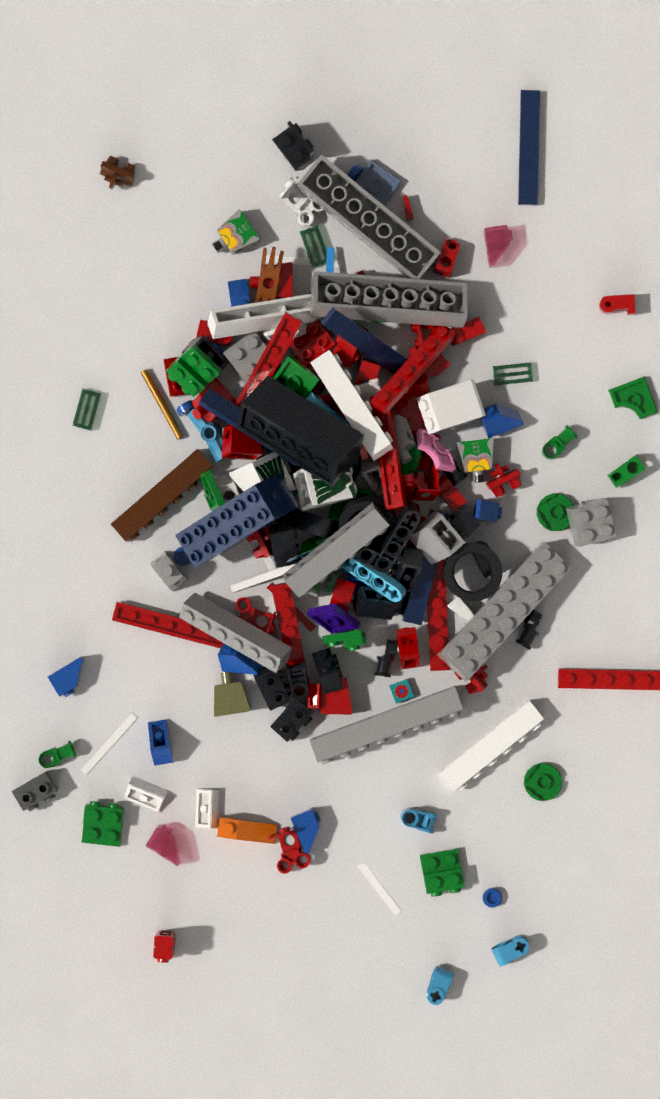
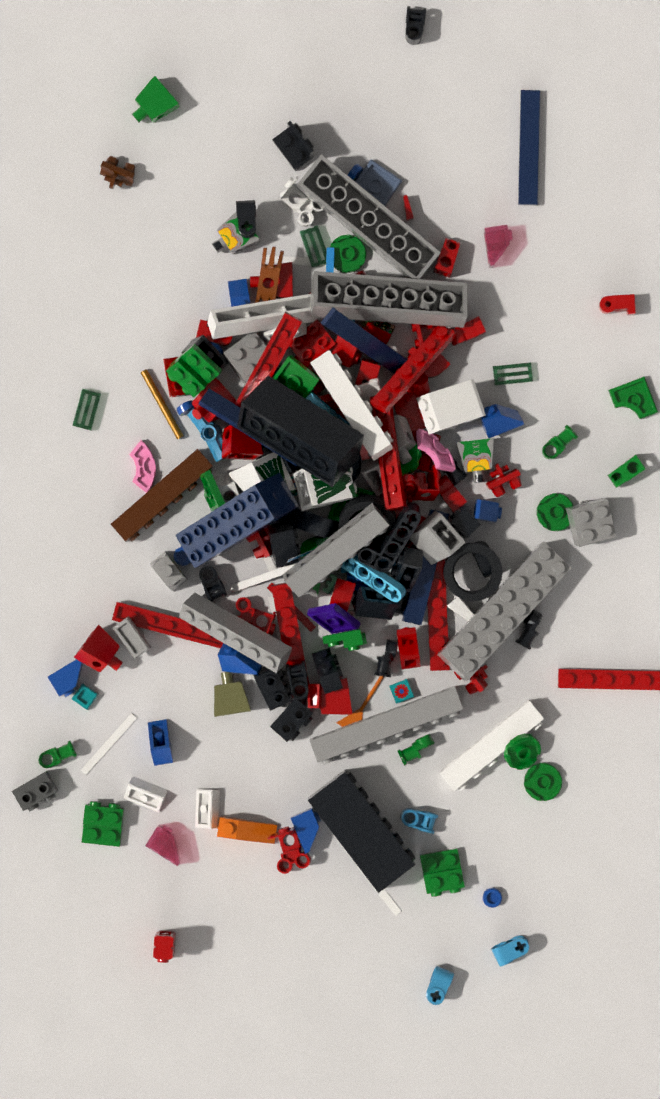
none -> teal tile [72,683,99,710]
none -> red torso [74,625,123,672]
none -> light grey tile [113,616,151,659]
none -> bright pink tile [129,440,156,493]
none -> green torso [132,76,180,123]
none -> black piece [199,565,228,602]
none -> black piece [236,200,256,238]
none -> black brick [308,770,416,893]
none -> green tile [330,235,366,273]
none -> orange piece [336,676,384,727]
none -> red brick [365,321,396,344]
none -> green connector [397,734,435,766]
none -> black piece [405,6,426,45]
none -> green tile [504,734,541,770]

